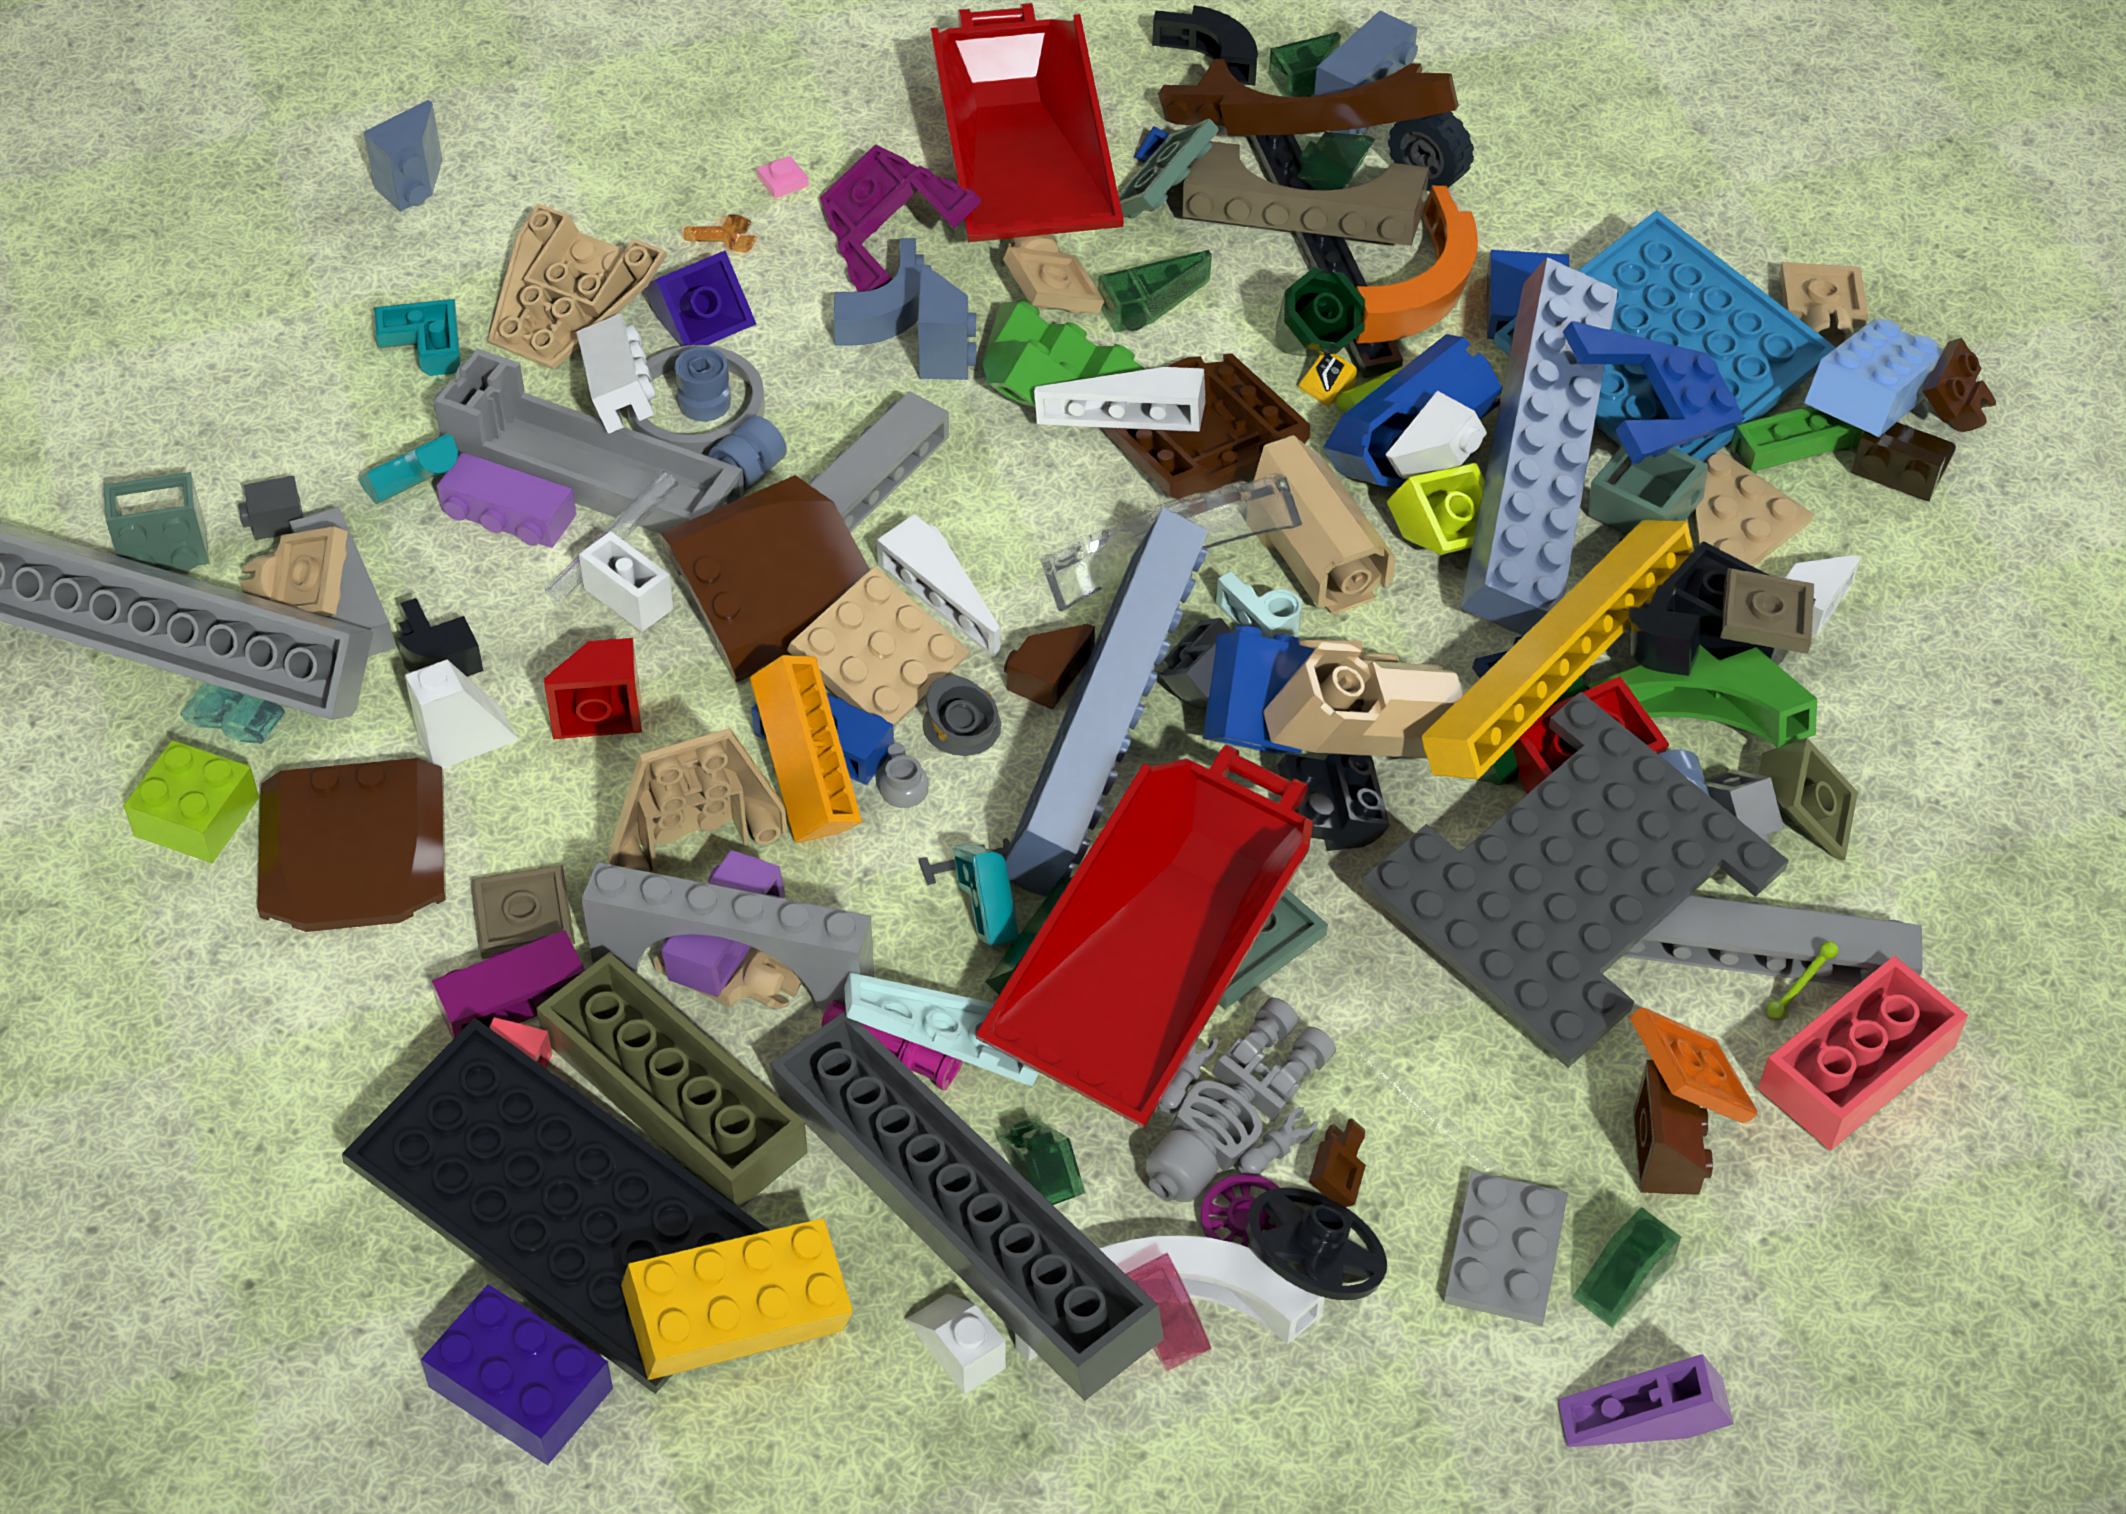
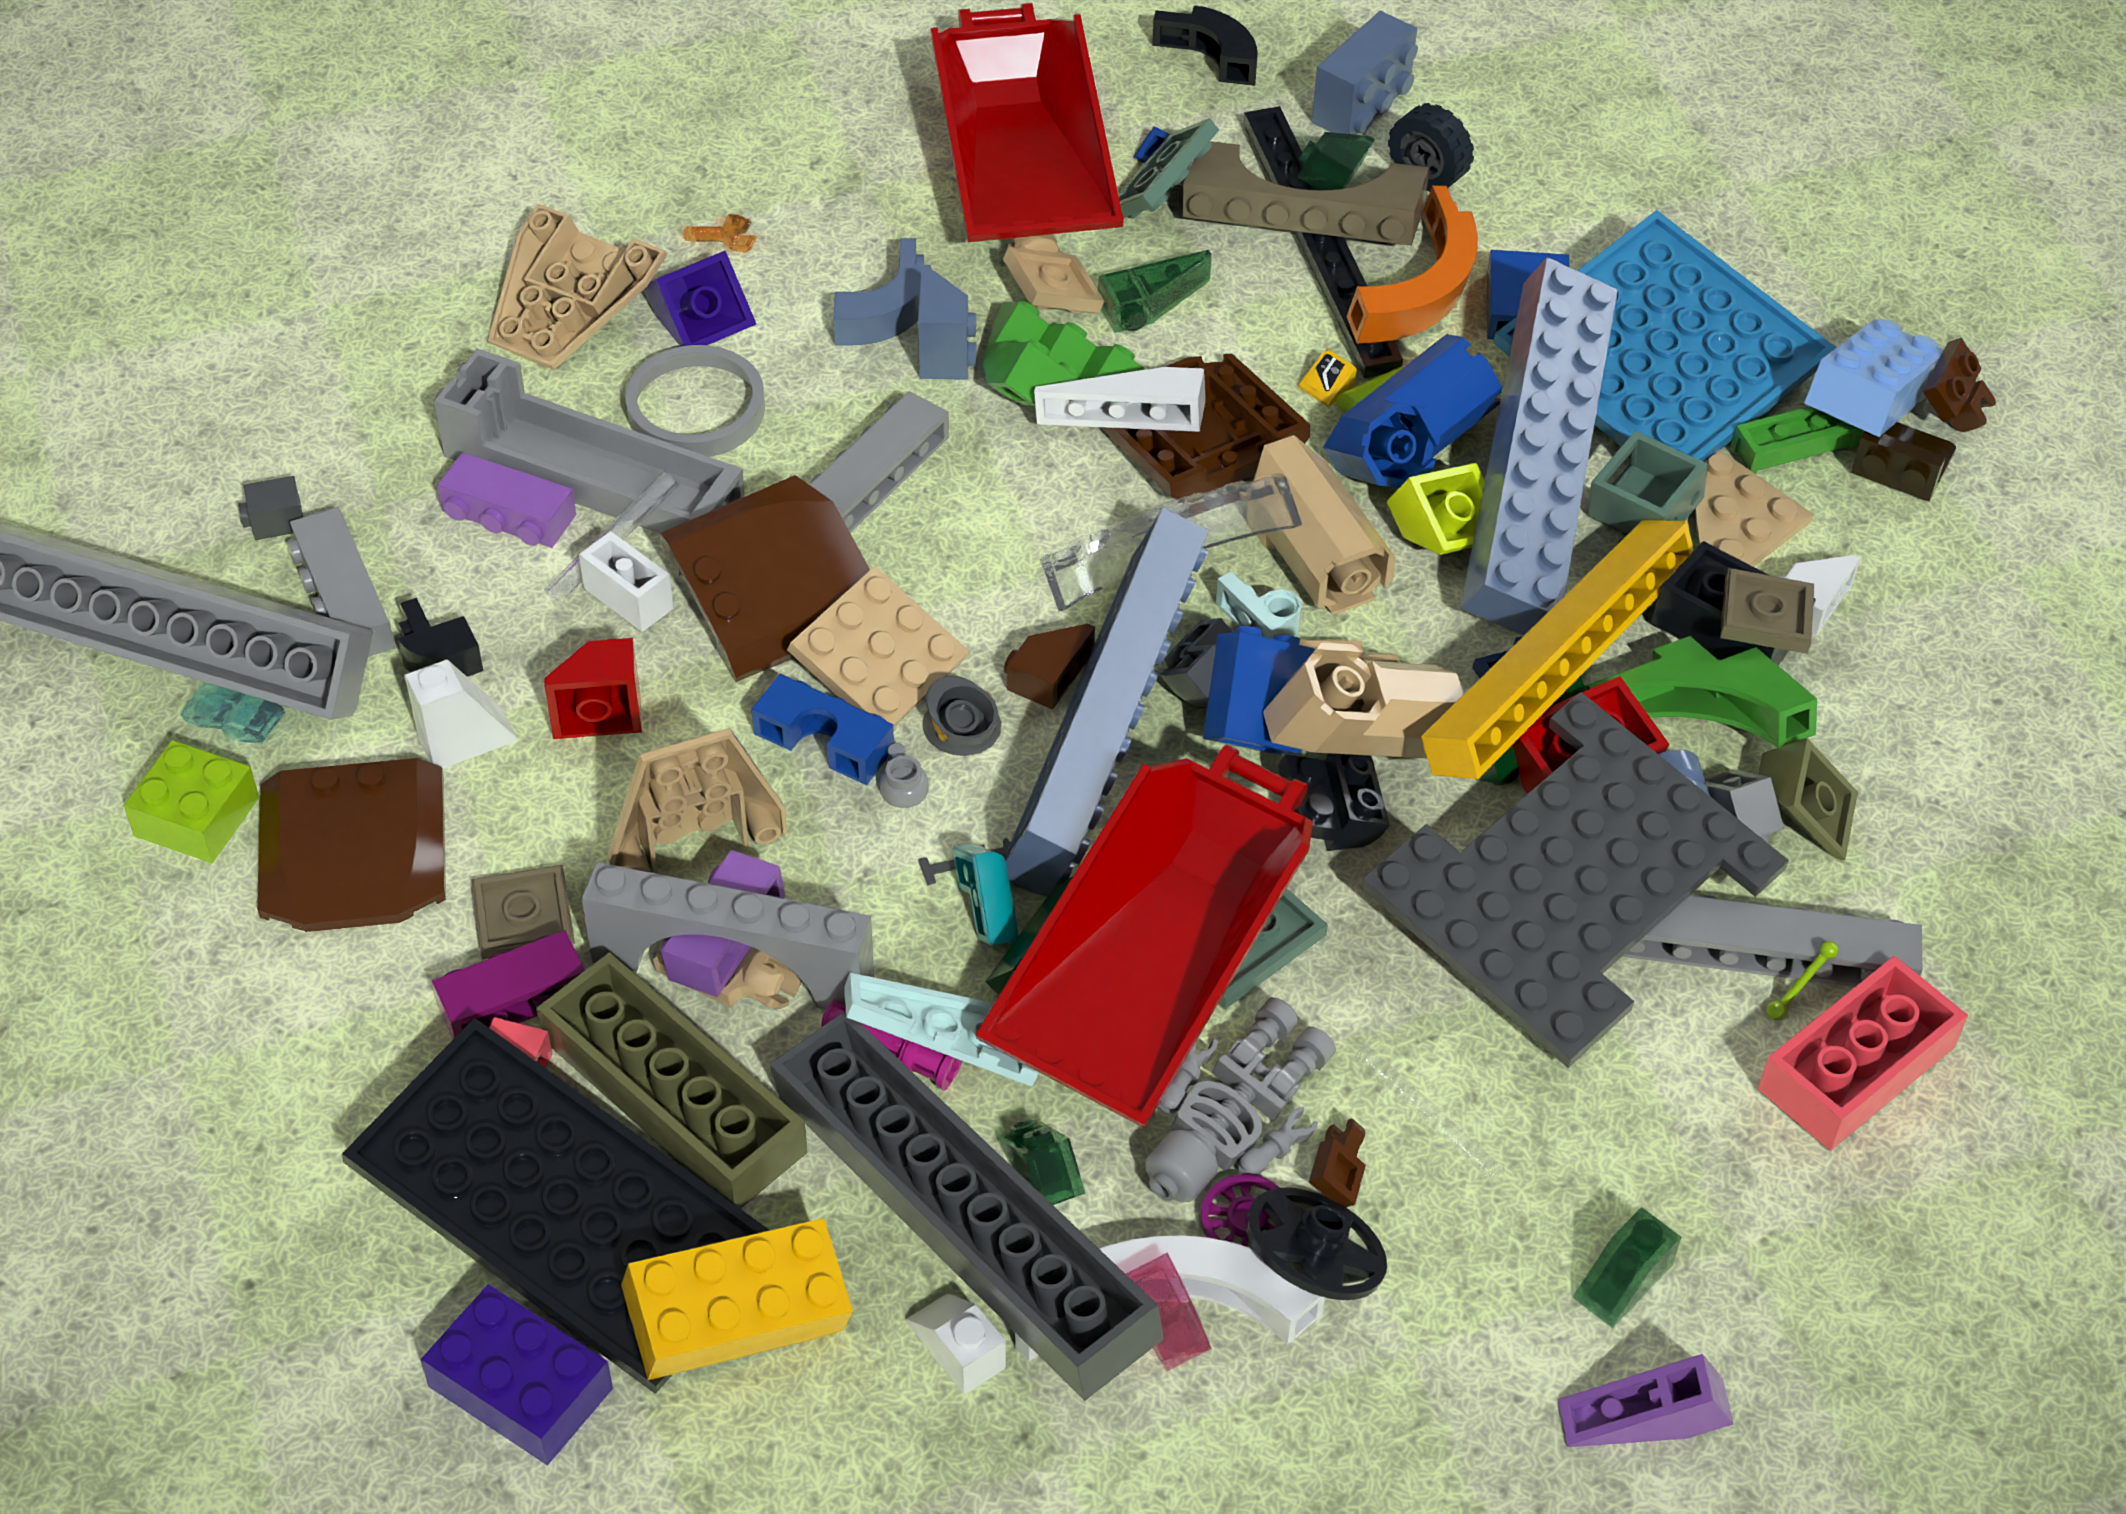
sand green piece [104,472,209,571] -> none
tan plate [241,526,348,617] -> none
teal brick [358,433,458,504] -> none
sand blue slope [363,100,442,212] -> none
teal brick [374,299,460,376] -> none
white brick [576,313,657,434] -> none
sand blue wheel [674,347,731,422] -> none
sand blue wheel [708,415,787,491] -> none
light orange brick [750,655,862,843] -> none
bright pink plate [757,156,809,199] -> none
magenta wing [820,144,983,292] -> none
white slope [877,514,1000,658] -> none
reddish brown slope [1158,59,1459,135] -> none
clear green slope [1269,32,1341,97] -> none
dark green cone [1276,267,1365,356] -> none
white slope [1386,391,1487,479] -> none
light grey plate [1443,1171,1568,1326] -> none
blue wing [1563,321,1745,464] -> none
black brick [1629,585,1700,676] -> none
orange tile [1629,1007,1758,1123] -> none
reddish brown slope [1633,1059,1713,1195] -> none
tan plate [1779,262,1868,347] -> none

